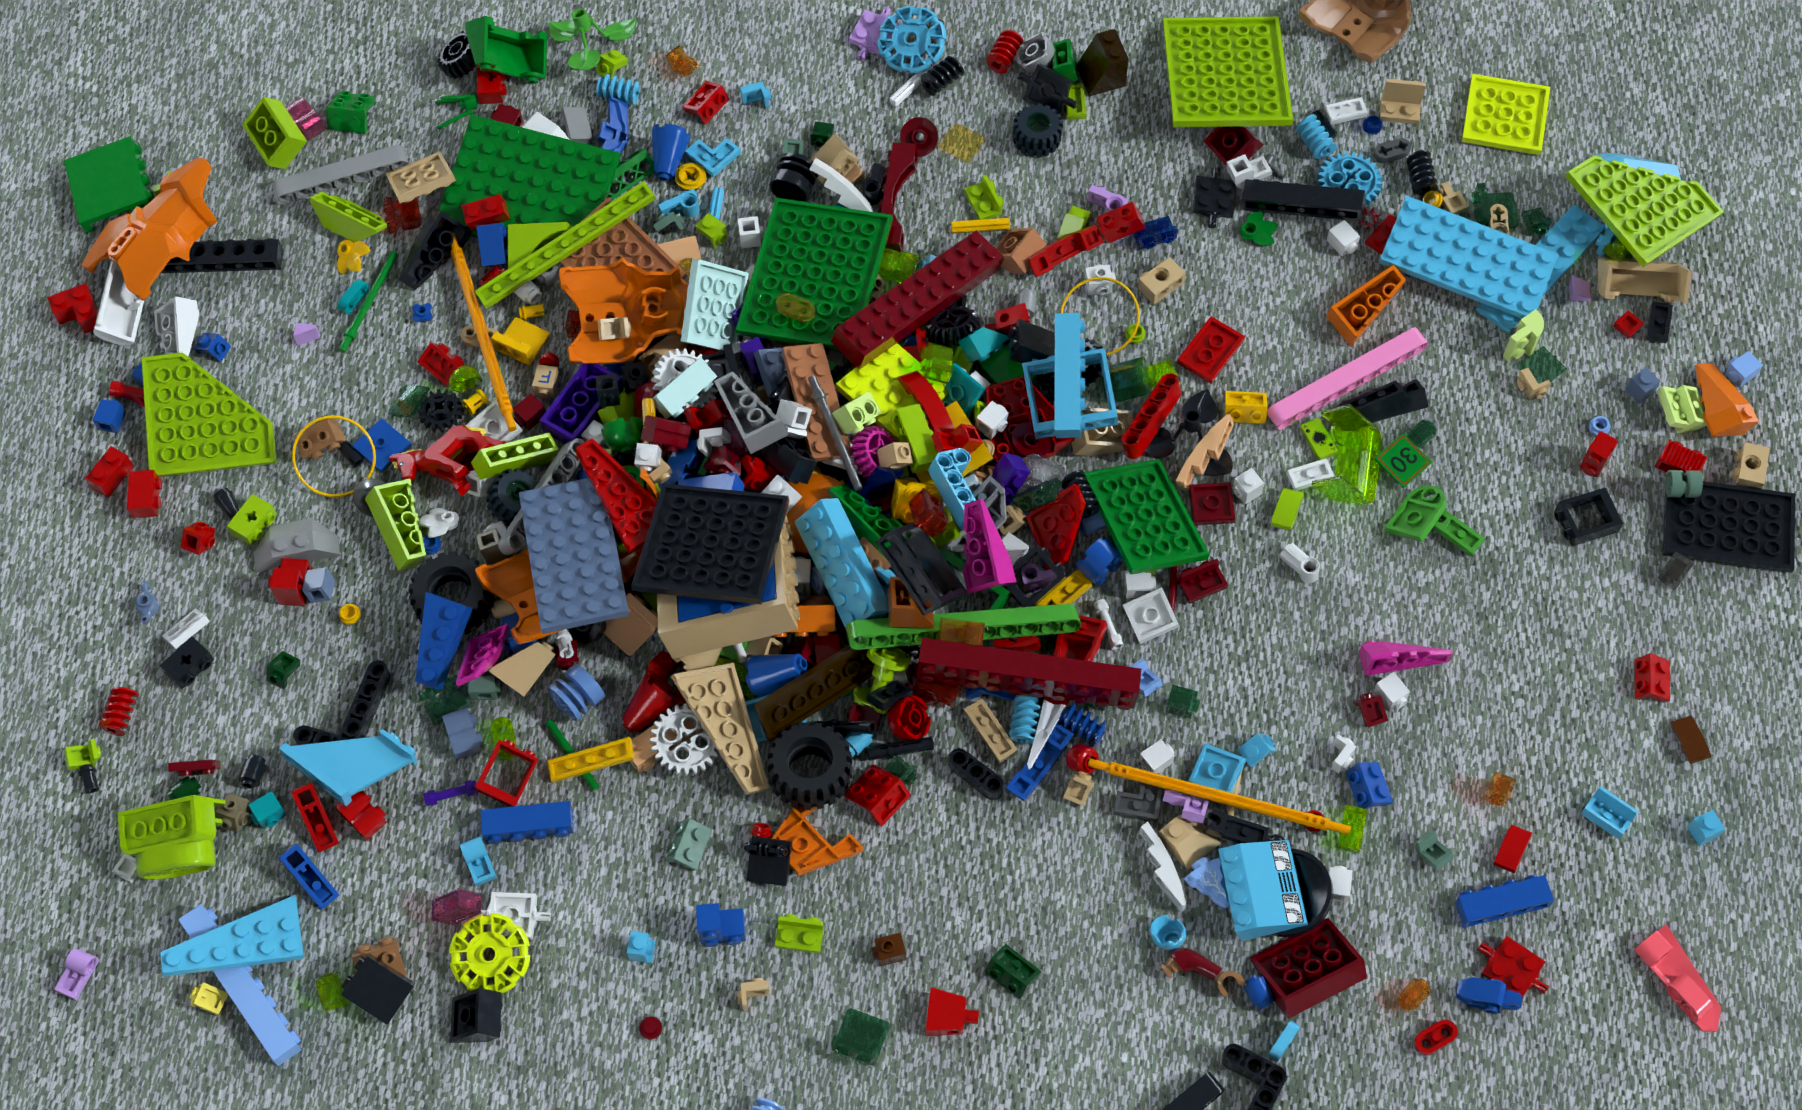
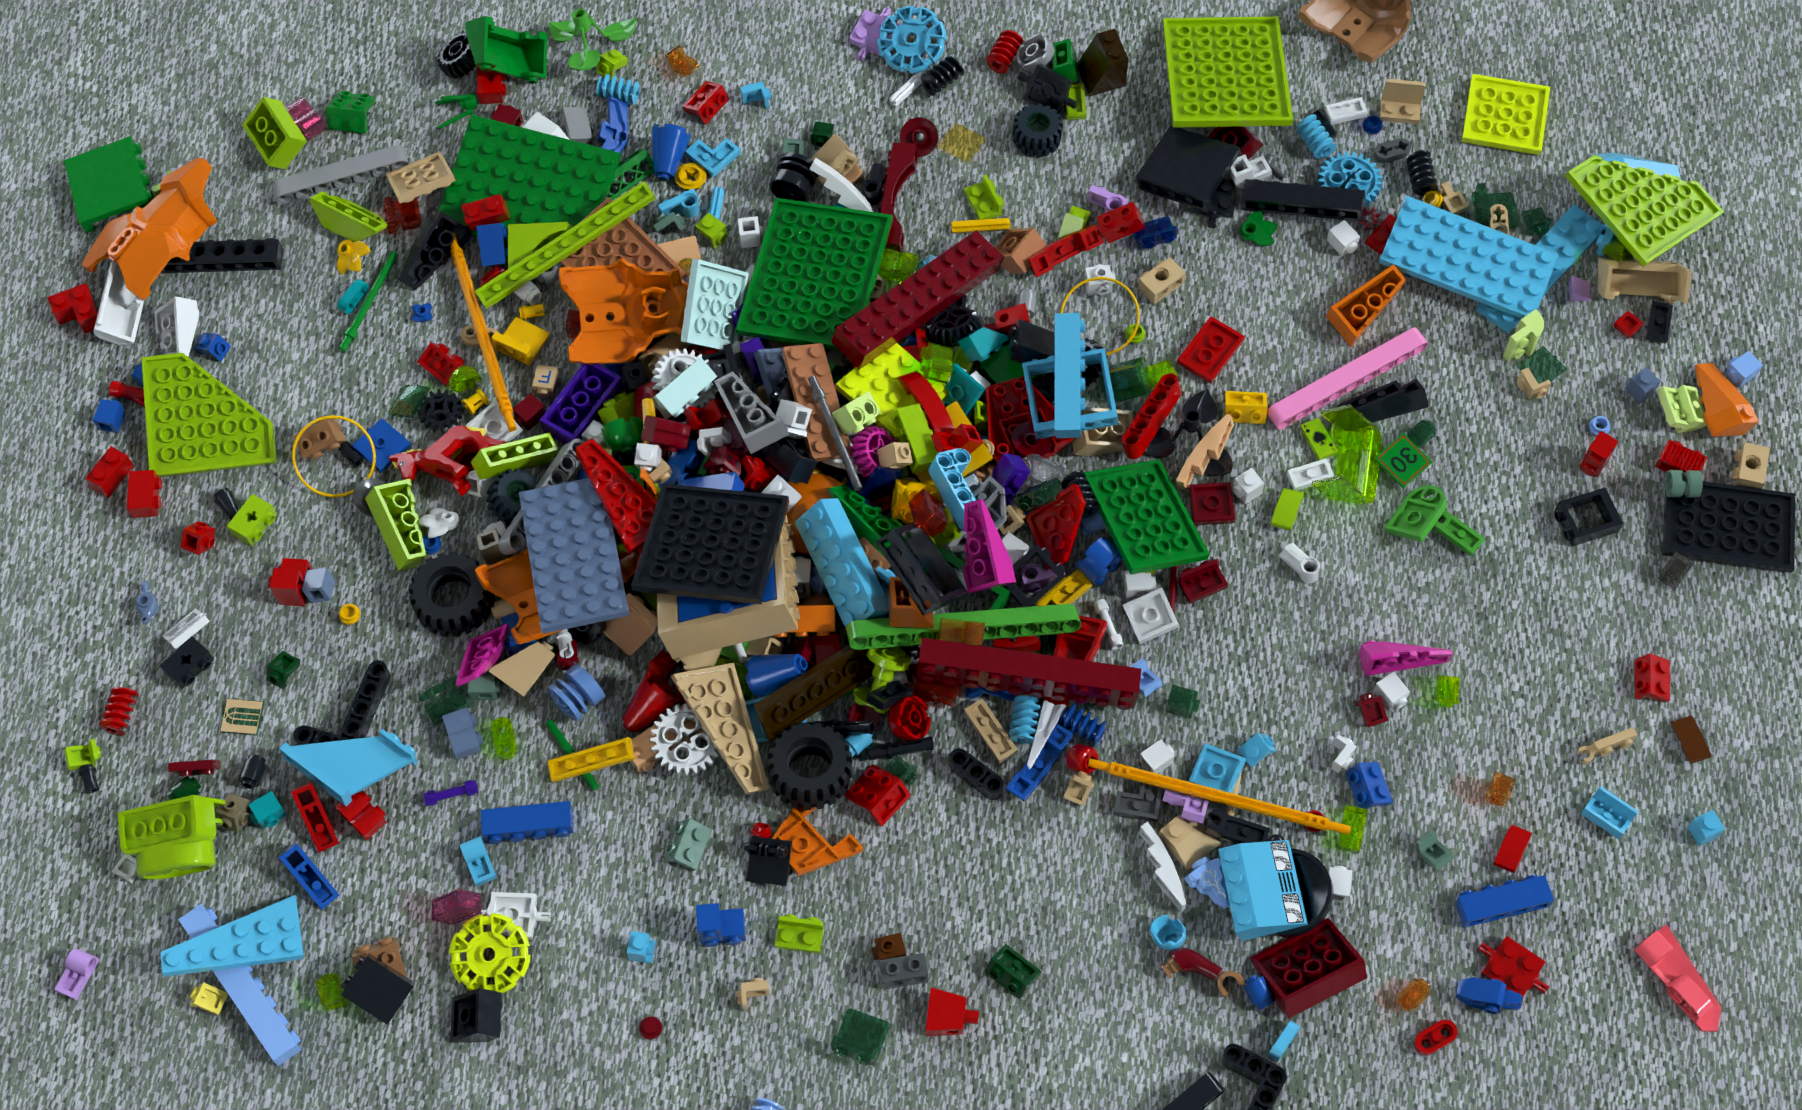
light grey wedge [254,518,341,572] -> none
lavender slope [293,323,320,345] -> none
blue wedge [415,592,473,690] -> none
red window [473,739,539,807] -> none
red plate [539,353,560,368] -> none
black brick [596,373,620,408] -> none
tan bracket [597,317,631,340] -> none
clear yellow plate [776,293,815,322] -> none
white brick [975,401,1008,439] -> none
none -> piece [220,698,265,736]
none -> dark grey brick [879,953,928,990]
none -> black panel [1136,125,1241,212]
none -> clear neon green bracket [1435,675,1460,707]
none -> tan plate [1577,727,1638,765]

